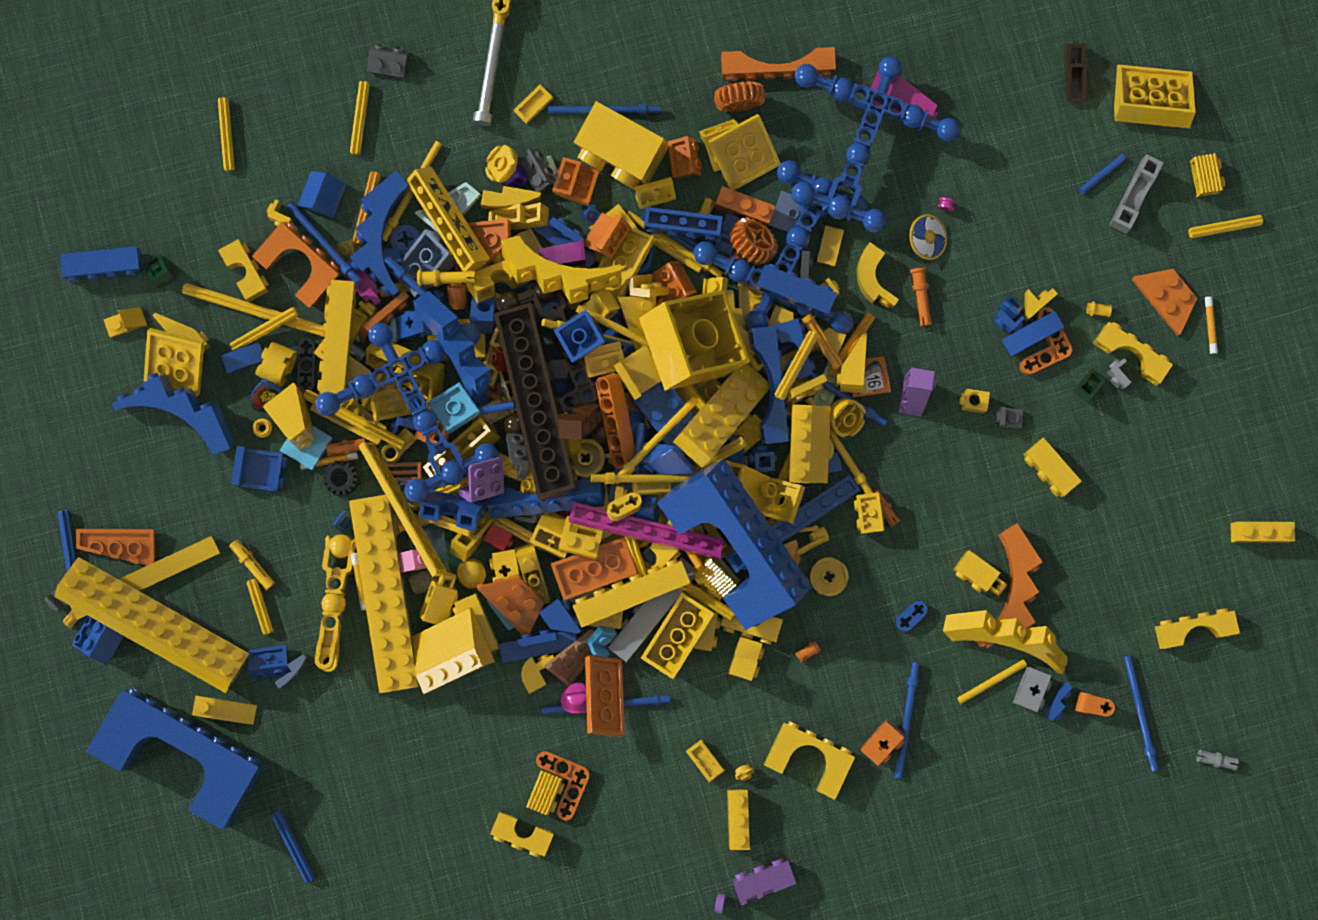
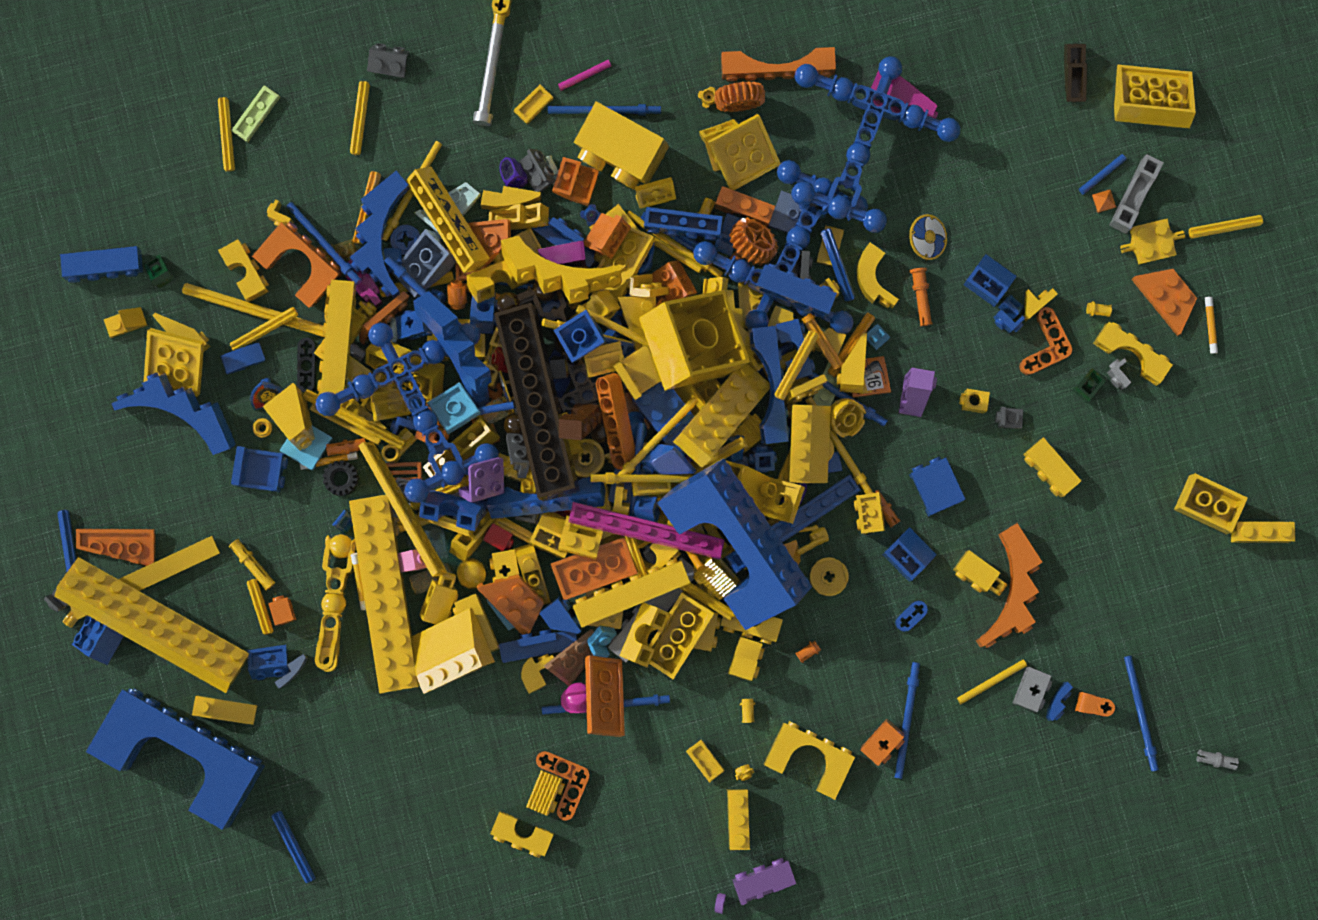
yellow brick [255,342,297,387] -> none
blue slope [298,171,347,219] -> none
yellow pin [417,269,477,287] -> none
yellow tile [485,145,517,183] -> none
yellow beam [607,492,642,521] -> none
orange bracket [667,136,702,179] -> none
dark pink bush [938,197,956,212] -> none
yellow arch [943,610,1068,674] -> none
blue slope [1002,311,1065,357] -> none
yellow arch [1155,608,1240,649] -> none
yellow brick [1190,153,1225,197] -> none
none -> yellowish green tile [231,85,280,143]
none -> orange brick [268,595,296,626]
none -> dark pink bar [558,60,611,91]
none -> yellow arch [619,602,670,668]
none -> yellow plate [698,87,715,108]
none -> yellow pin [740,699,755,723]
none -> blue axle [821,228,855,301]
none -> dark azure tile [867,324,890,351]
none -> blue slope [882,527,936,582]
none -> blue panel [909,457,965,517]
none -> blue slope [963,254,1016,307]
none -> orange slope [1092,190,1116,213]
none -> yellow plate [1120,218,1185,265]
none -> yellow brick [1174,473,1248,534]

